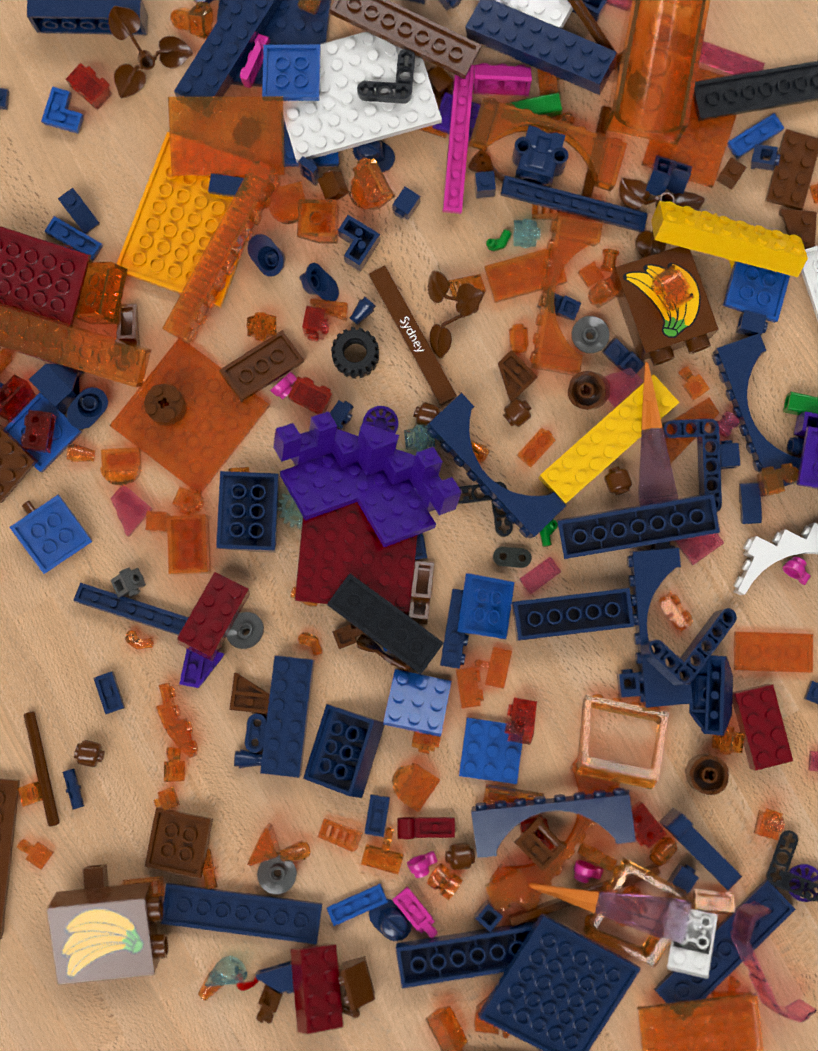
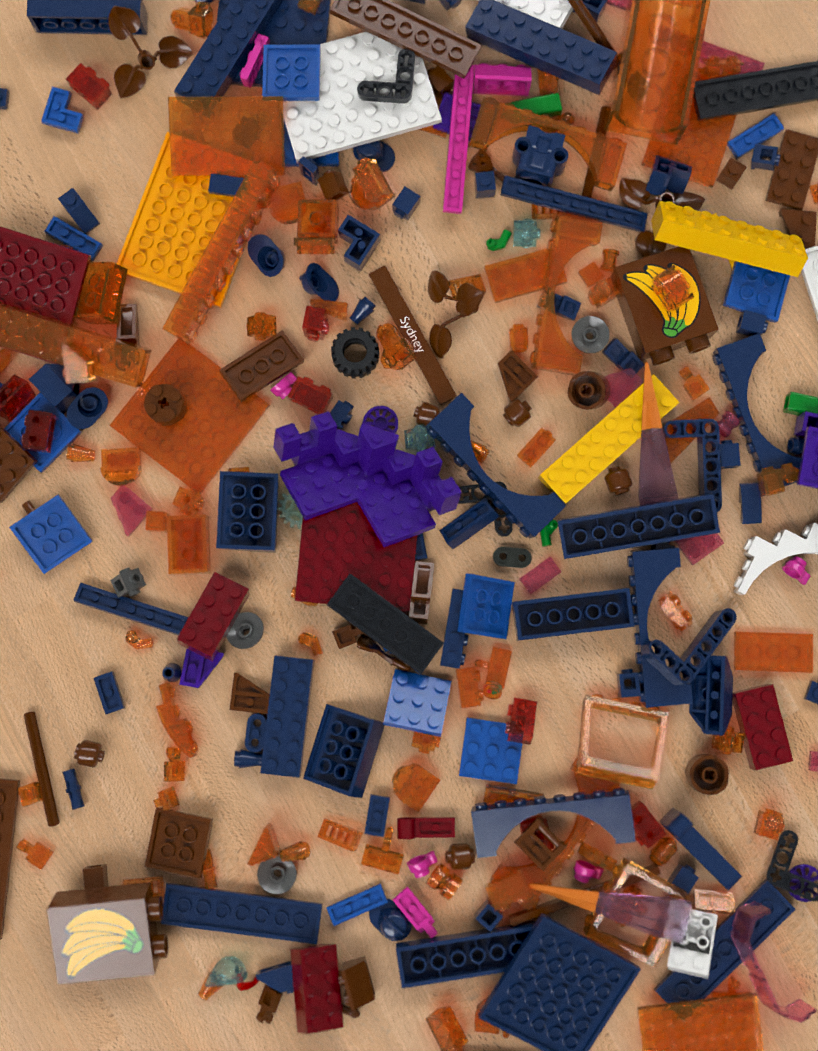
none -> clear orange slope [60,342,95,384]
none -> dark blue cone [162,663,182,682]
none -> clear orange slope [294,234,335,255]
none -> clear orange piece [376,323,416,370]
none -> dark blue slope [439,497,499,549]
none -> clear orange tile [483,681,503,700]
none -> clear orange hinge [702,55,744,76]

